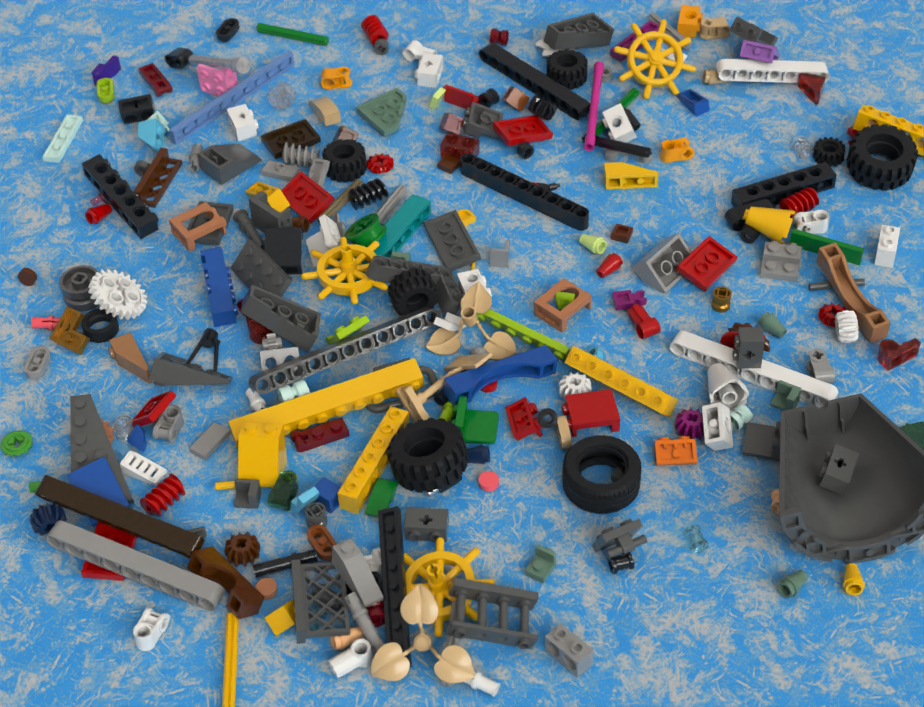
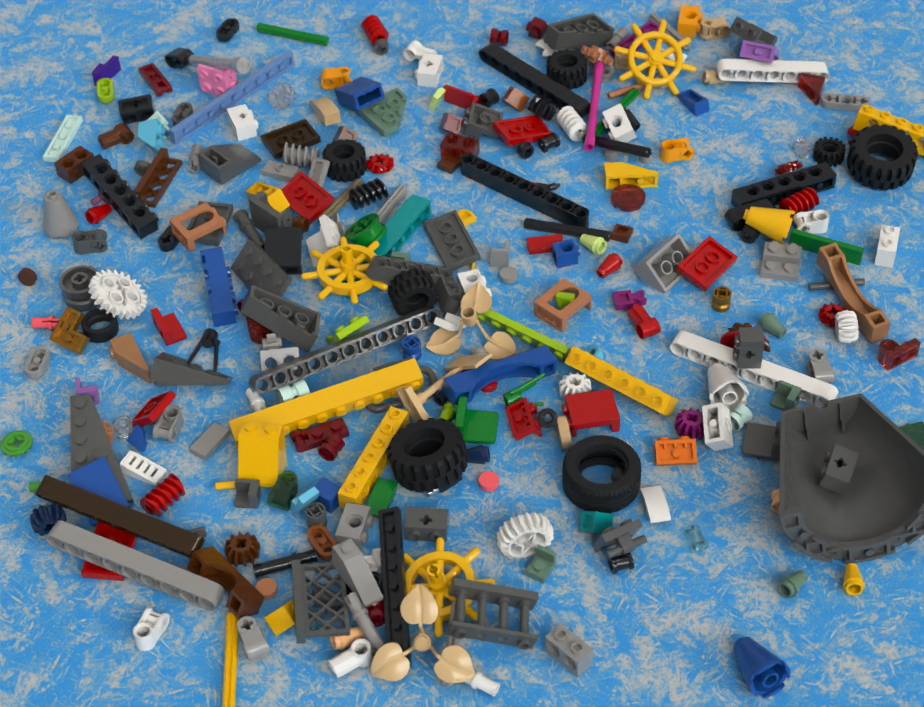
none -> light grey cone [43,190,79,239]
none -> reddish brown brick [54,146,94,184]
none -> dark grey piece [72,229,108,255]
none -> medium lavender panel [75,378,100,405]
none -> reddish brown piece [98,123,134,150]
none -> red panel [150,308,187,346]
none -> black beam [158,225,180,252]
none -> dark grey beam [172,102,193,126]
none -> light grey piece [237,616,270,661]
none -> dark red wheel [318,433,345,461]
none -> blue brick [334,76,385,111]
none -> light grey brick [335,502,374,551]
none -> blue wheel [402,335,422,361]
none -> white gear [497,511,554,560]
none -> light grey tile [500,267,518,284]
none -> green plant [503,372,546,406]
none -> black axle [524,218,611,242]
none -> dark red plate [526,17,548,39]
none -> red tile [526,234,564,255]
none -> black bush [538,132,560,153]
none -> blue brick [552,239,580,269]
none -> white piece [556,106,587,142]
none -> teal panel [579,511,613,534]
none -> nougat gear [580,45,615,66]
none -> light grey pin [606,27,629,51]
none -> nougat bar [607,83,645,99]
none -> clear red tile [611,184,646,212]
none -> tan tile [614,53,628,70]
none -> white slope [640,486,671,523]
none -> blue cone [733,637,790,698]
none -> clear red gear [775,160,803,174]
none -> light grey beam [820,93,870,112]

